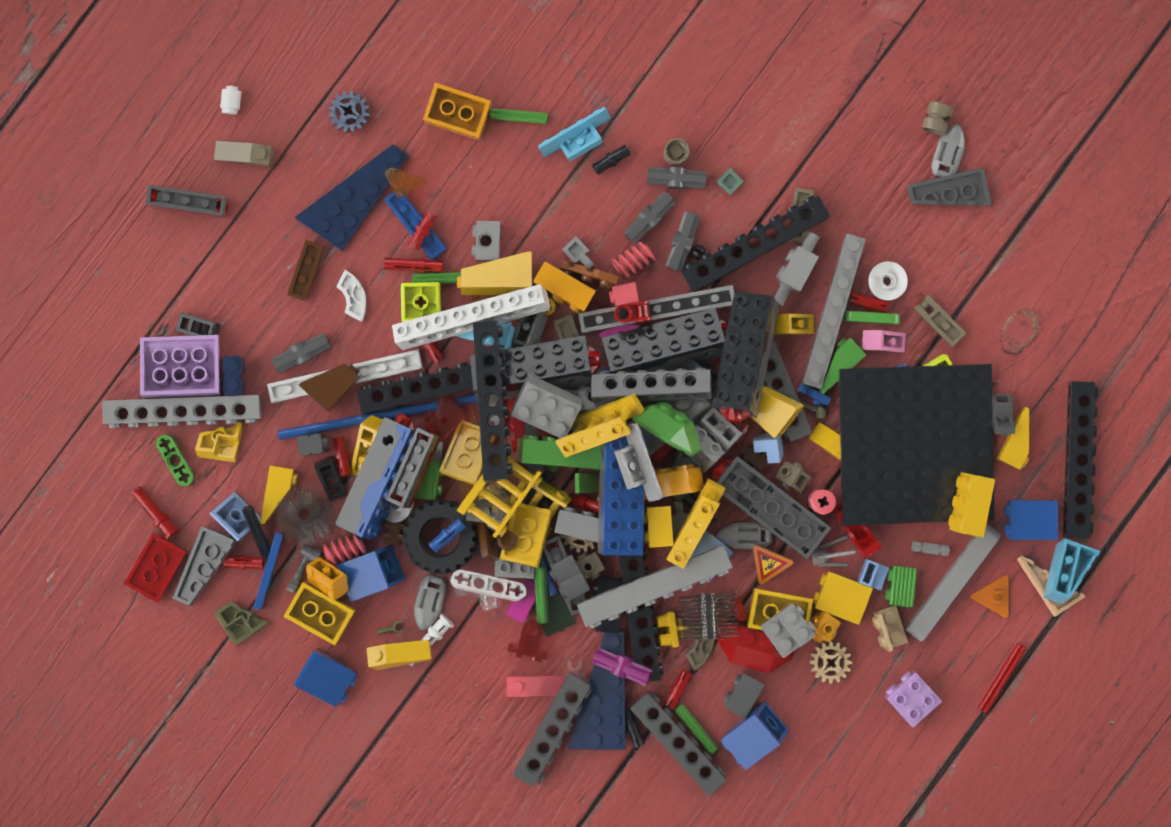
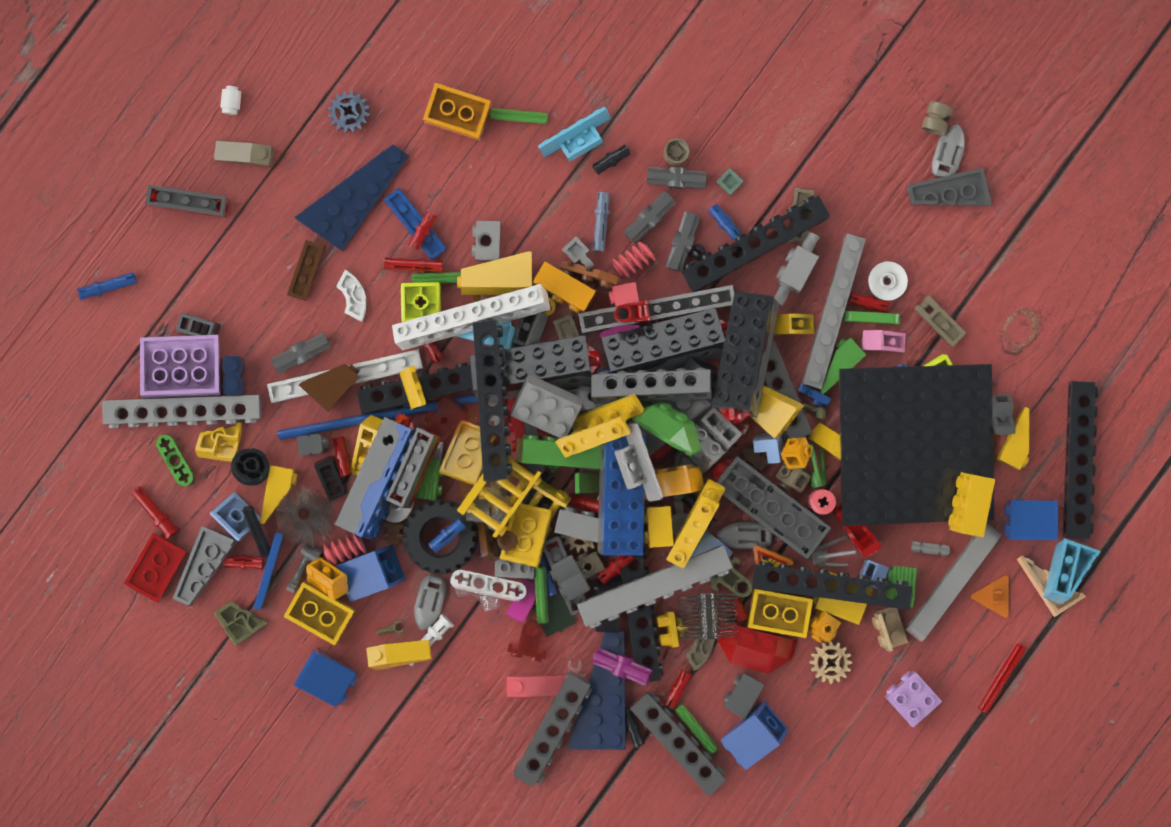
clear orange slope [385,167,427,199] -> none
light grey plate [760,603,816,658] -> none
none -> blue pin [77,272,137,300]
none -> black cone [231,448,270,486]
none -> yellow slope [399,366,426,410]
none -> sand blue pin [593,192,610,251]
none -> red pin [597,555,634,585]
none -> blue pin [708,203,742,241]
none -> olive pin [710,556,752,597]
none -> black brick [752,561,912,610]
none -> light orange brick [781,438,812,469]
none -> bright green plant [803,445,827,488]

